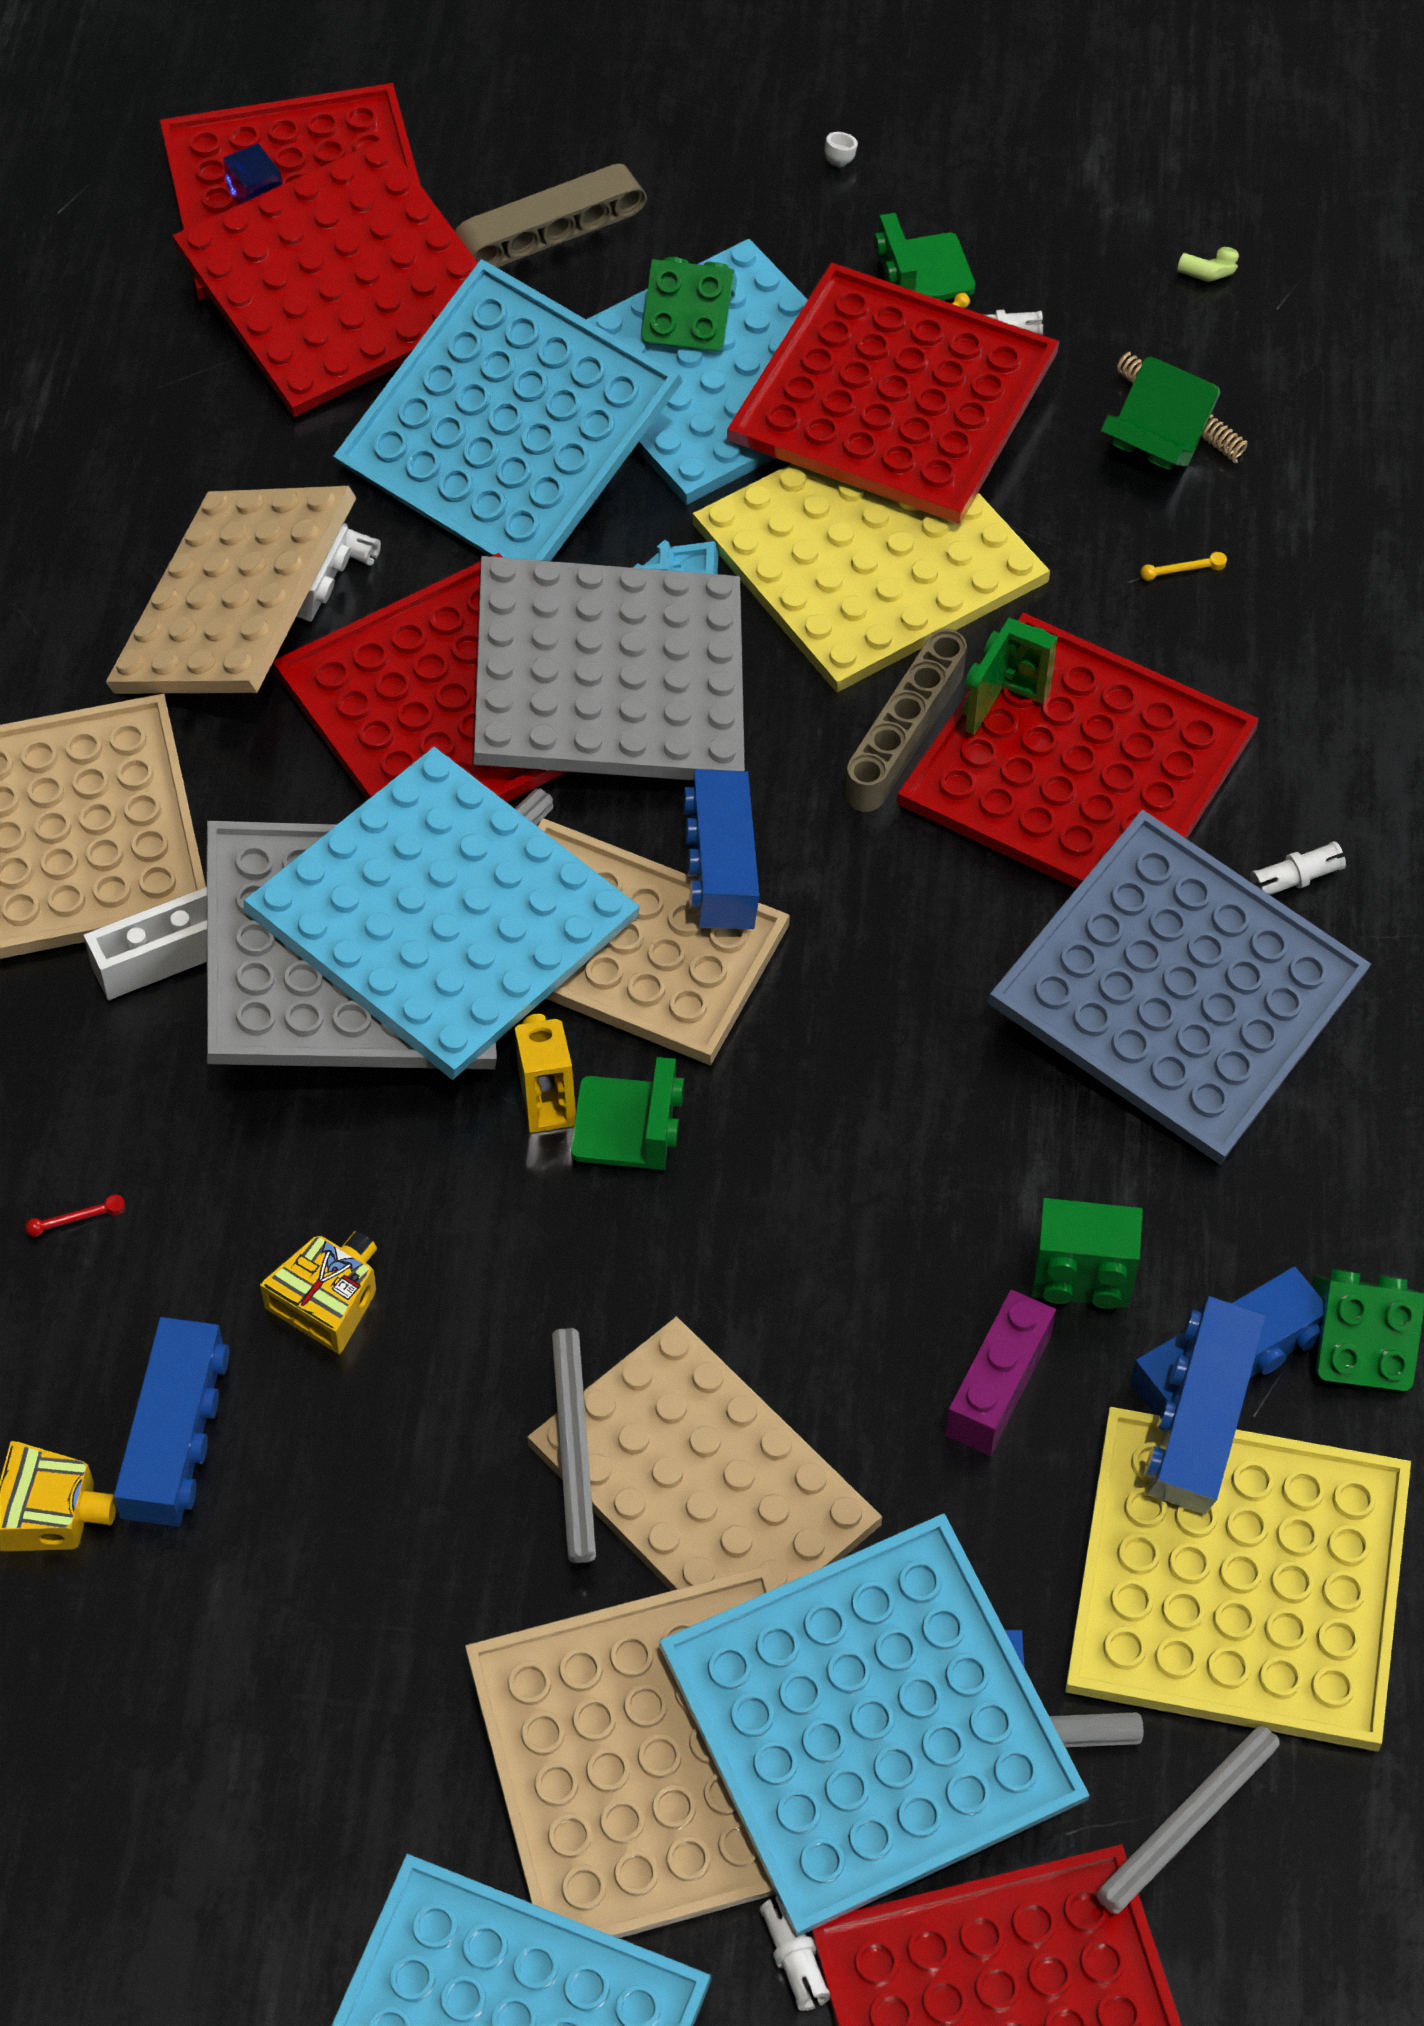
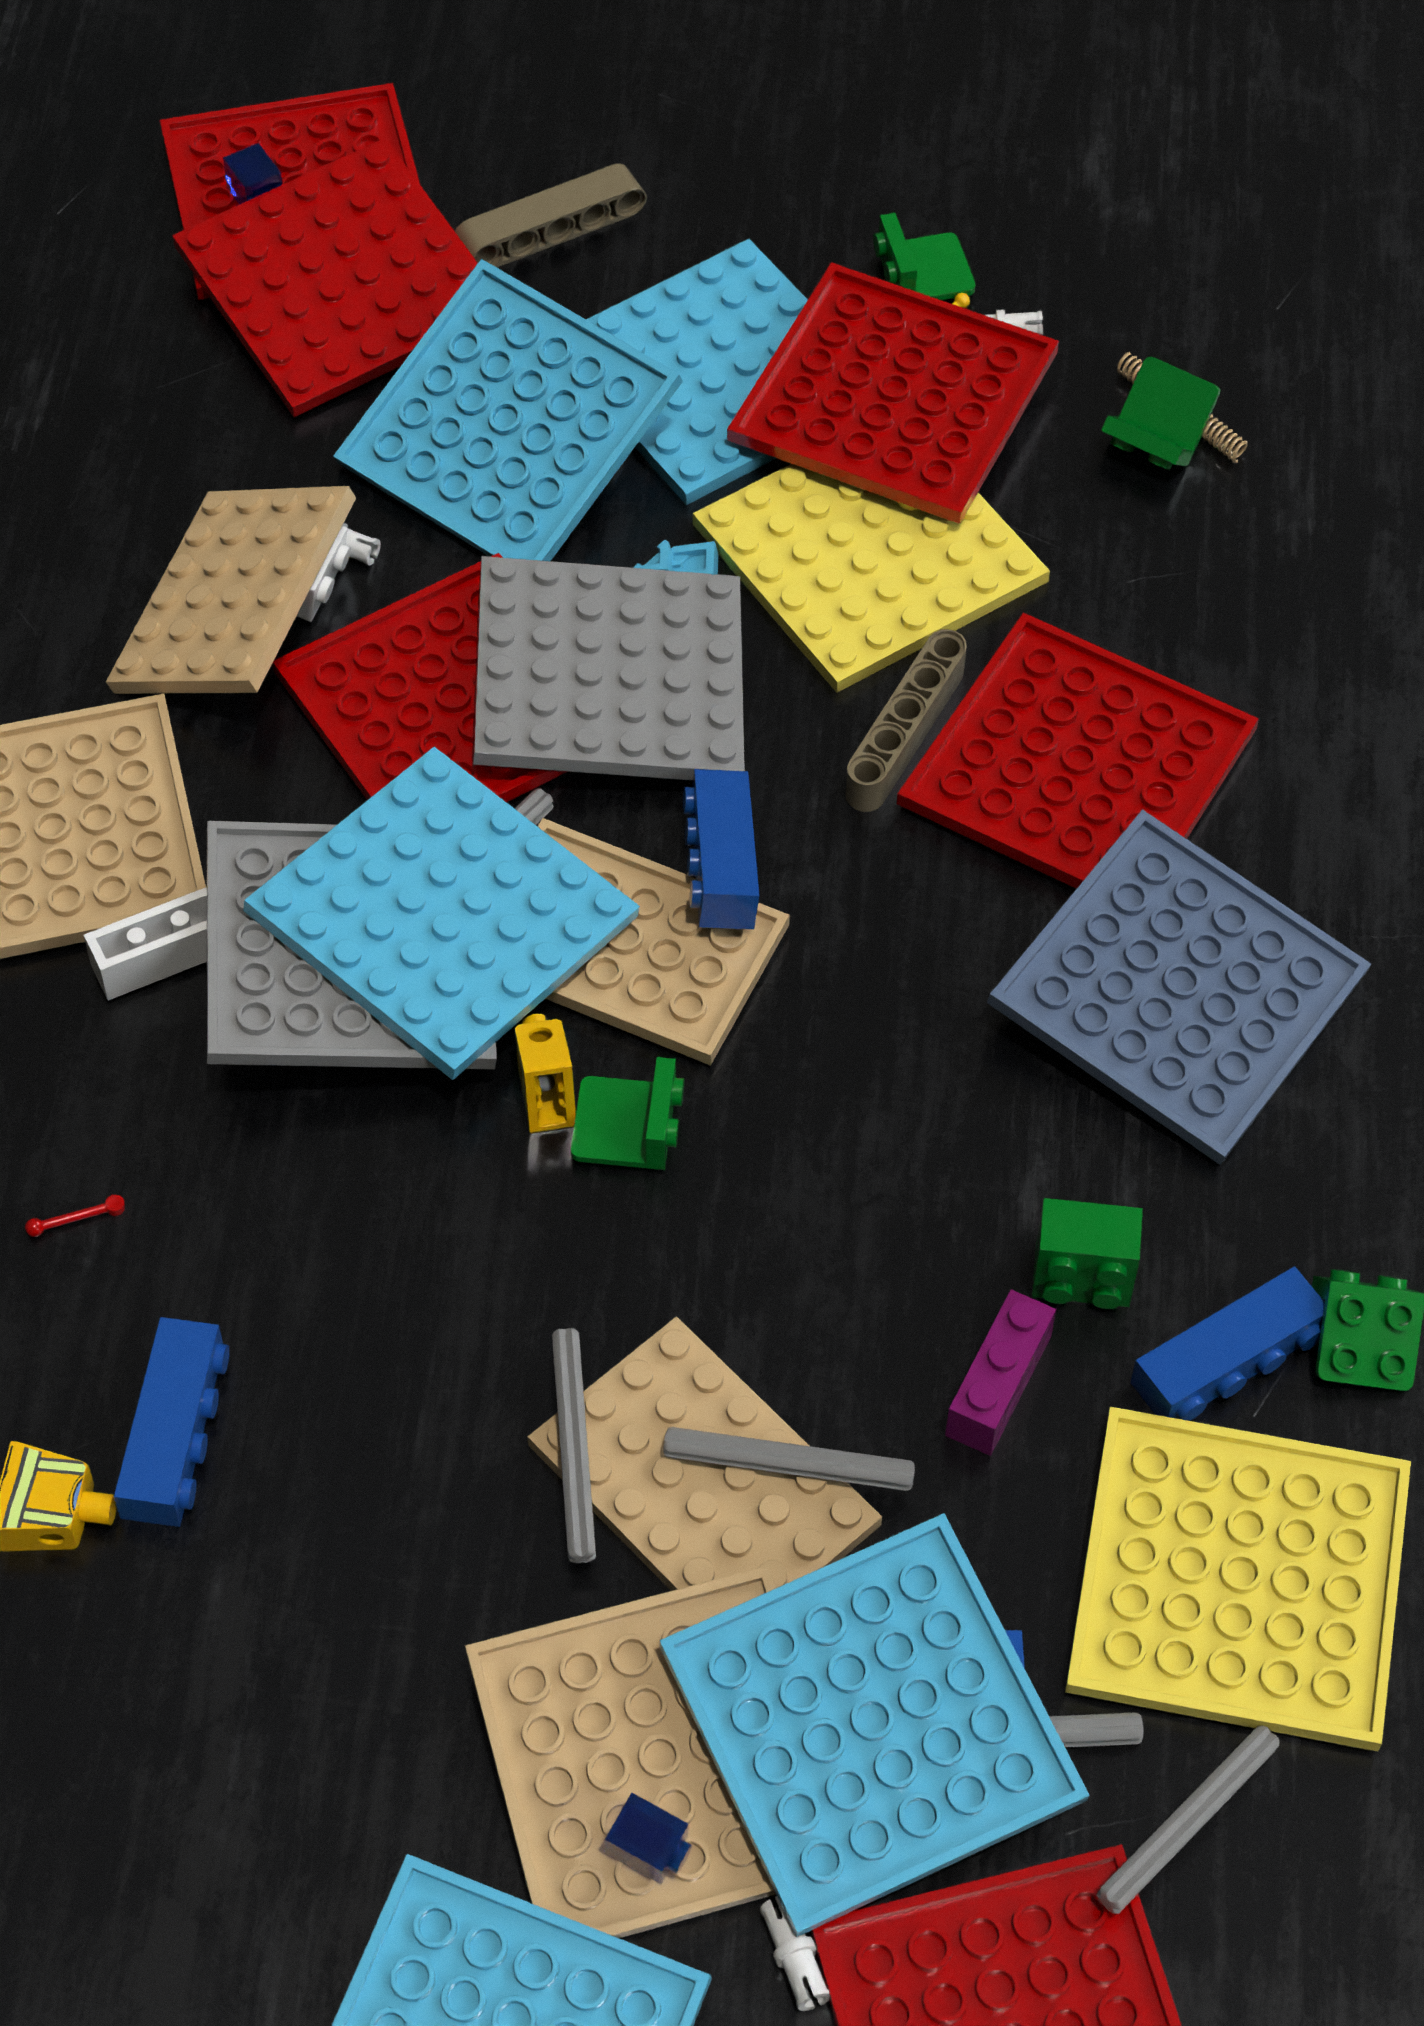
torso [260,1231,377,1355] -> none
green bracket [642,257,737,352] -> none
white hinge [825,132,858,167] -> none
green bracket [962,617,1058,735] -> none
yellow hinge [1140,552,1227,581] -> none
blue brick [1144,1296,1266,1514] -> none
yellowish green arm [1177,247,1239,282] -> none
white pin [1250,841,1346,895] -> none
none -> clear blue brick [605,1792,693,1884]
none -> light grey axle [663,1427,915,1491]

